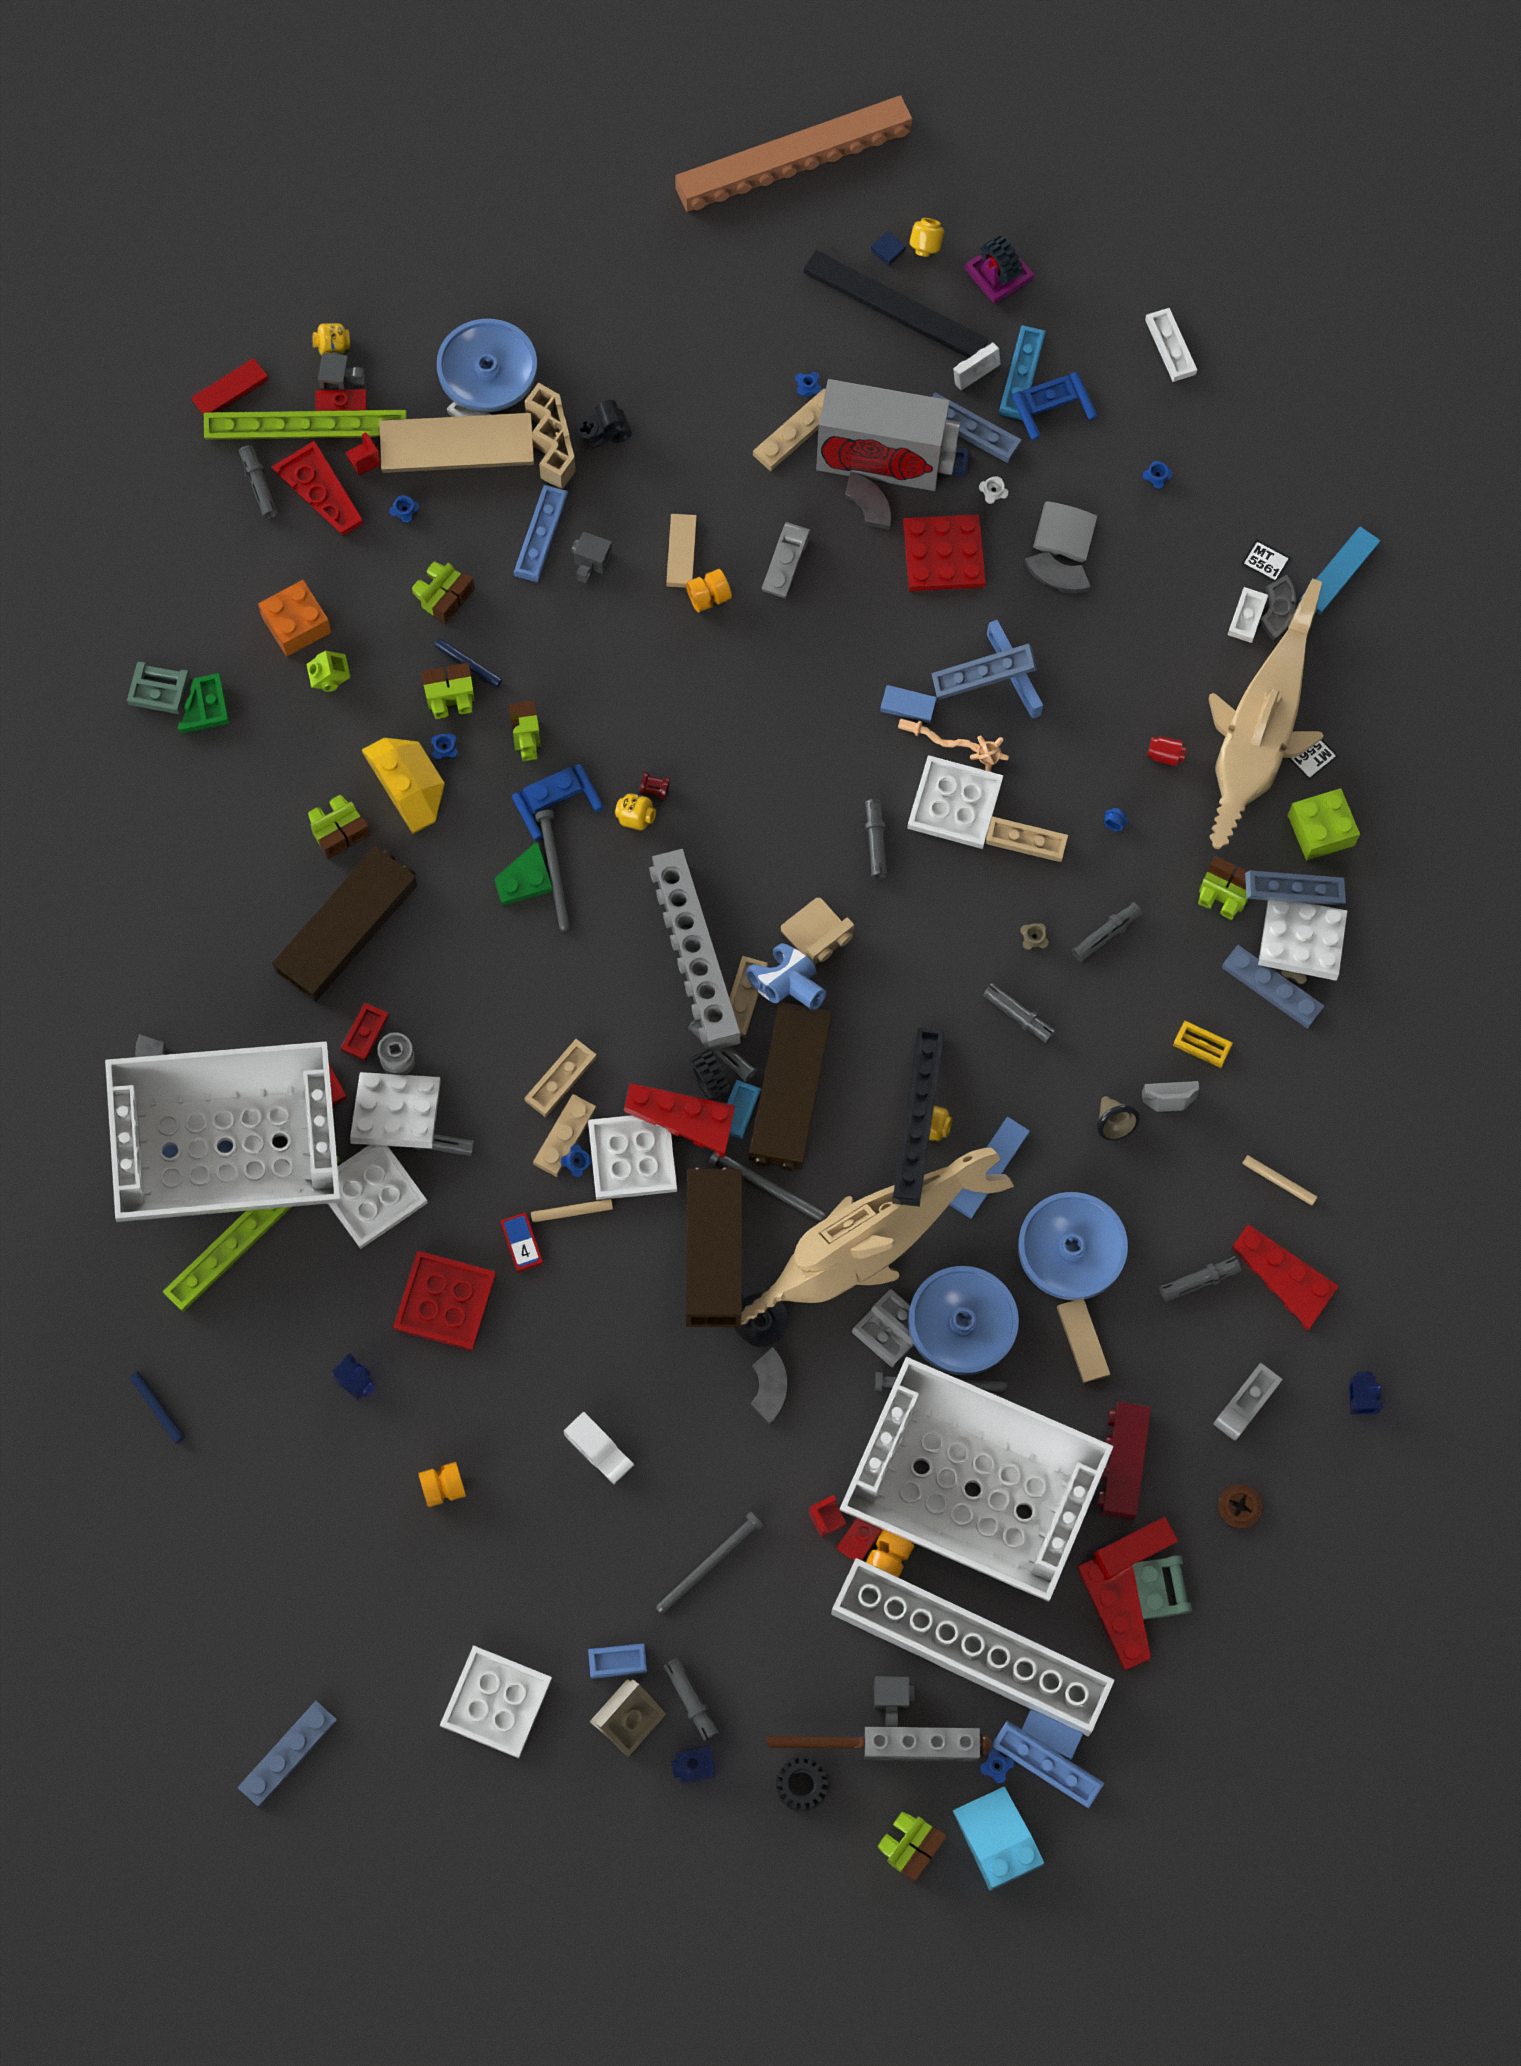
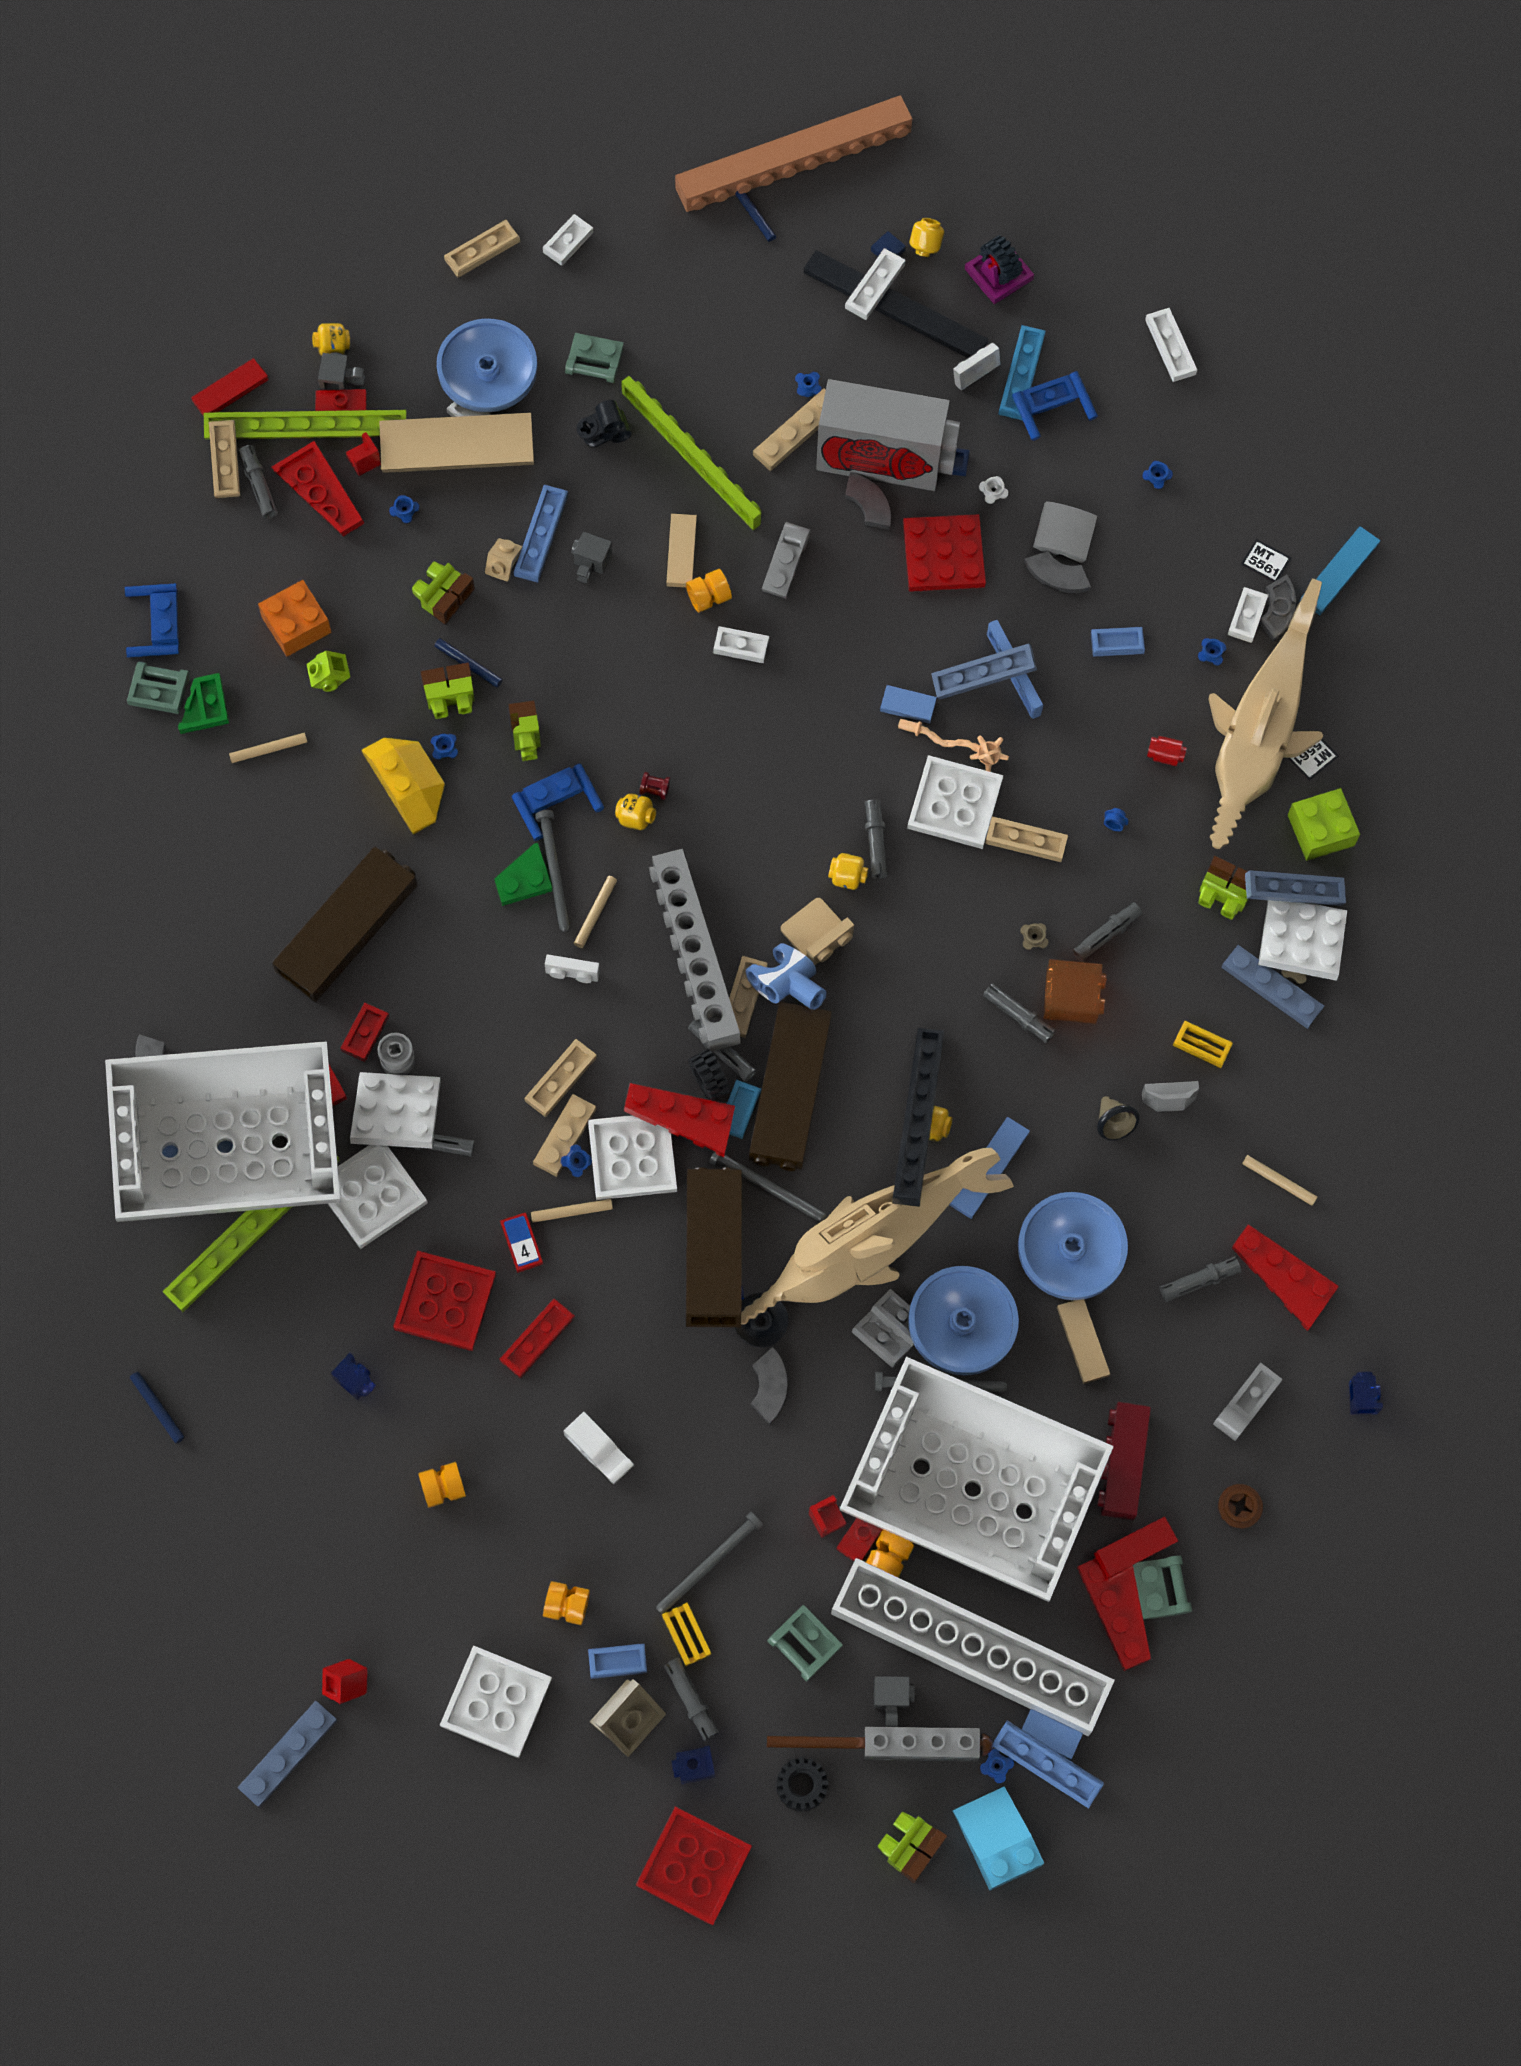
hips [308,795,371,859] -> none
tan brick [525,383,575,489] -> none
sand blue plate [932,392,1021,463] -> none
none -> blue plate [125,583,179,658]
none -> tan tile [209,420,241,498]
none -> tan bar [229,732,307,763]
none -> red panel [322,1659,367,1704]
none -> tan tile [444,220,520,278]
none -> tan bracket [485,538,522,581]
none -> red tile [499,1299,575,1379]
none -> white plate [543,214,593,266]
none -> light orange wheel [543,1581,590,1625]
none -> white plate [545,954,600,983]
none -> sand green plate [565,333,624,383]
none -> tan bar [574,876,617,948]
none -> lime plate [622,376,761,530]
none -> red plate [636,1806,752,1926]
none -> yellow tile [662,1603,711,1667]
none -> white plate [713,626,769,663]
none -> dark blue bar [735,191,776,242]
none -> sand green plate [767,1605,843,1682]
none -> yellow head [828,853,868,890]
none -> white plate [845,248,905,320]
none -> clear orange piece [1043,959,1106,1024]
none -> medium blue tile [1091,627,1145,657]
none -> blue plate [1198,638,1226,665]

